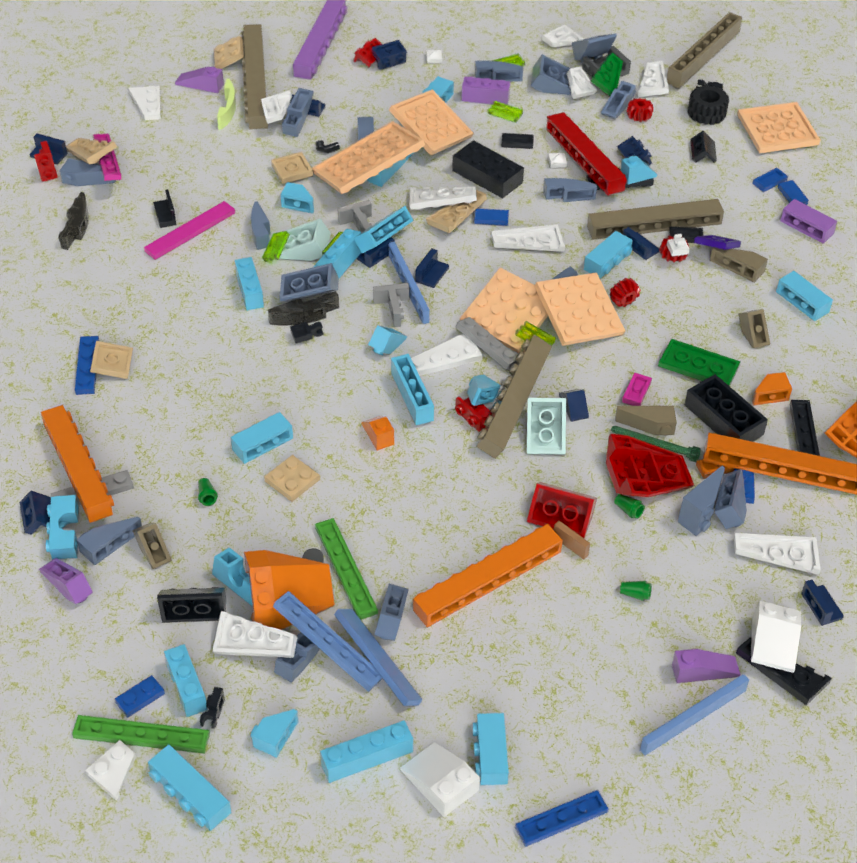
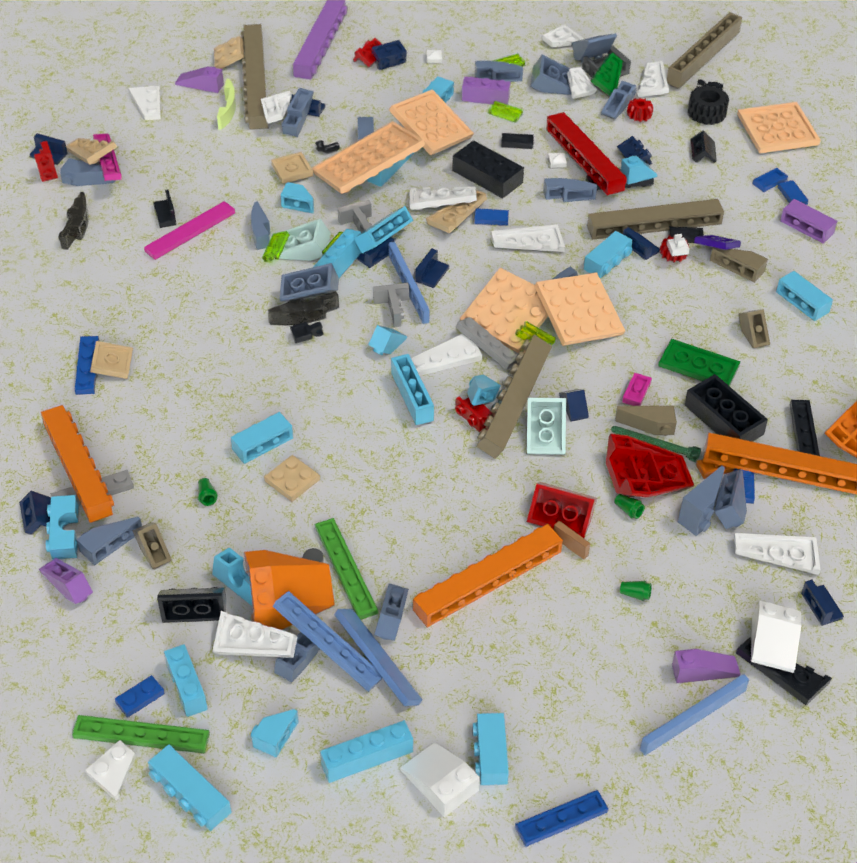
black plate [199,687,225,728] -> none
medium azure brick [234,257,264,311] -> none
orange slope [362,416,394,451] -> none
red gear [609,278,641,307] -> none
orange slope [752,372,792,405] -> none

